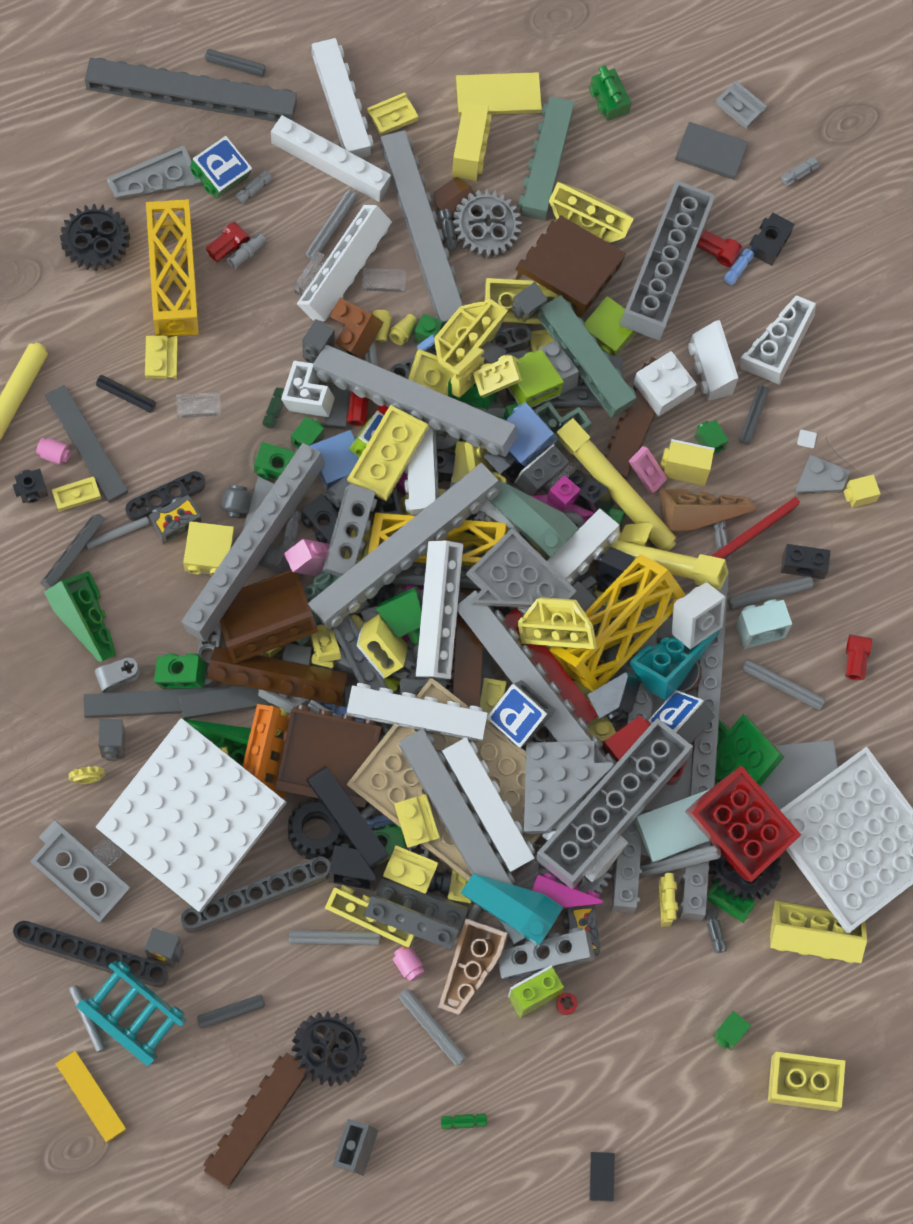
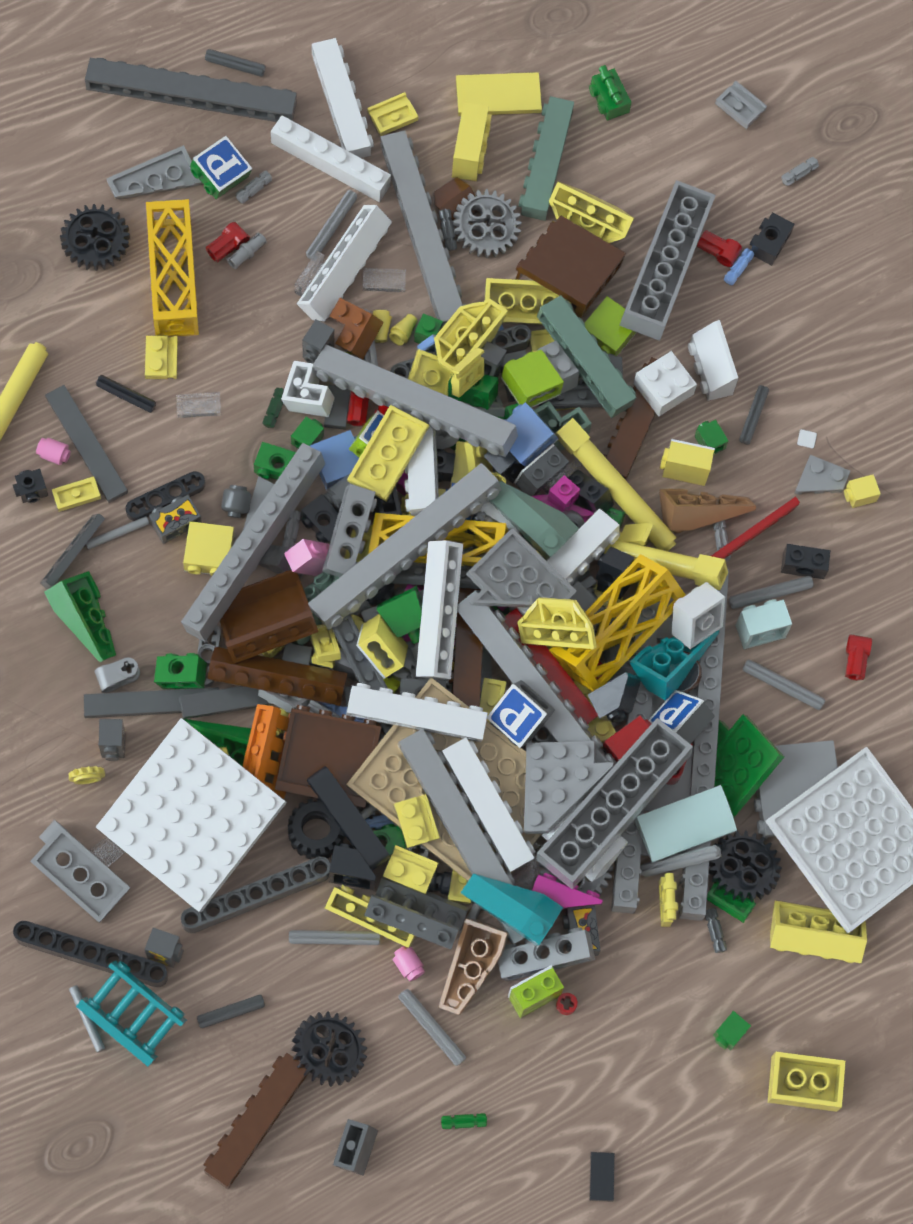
yellow tile [55,1051,126,1143] -> none
light yellow bracket [473,355,522,398] -> none
dark grey brick [511,282,548,322] -> none
bright pink plate [628,446,667,494] -> none
dark grey tile [675,122,748,180] -> none
red slope [685,766,801,882] -> none
white wedge [740,295,816,385] -> none

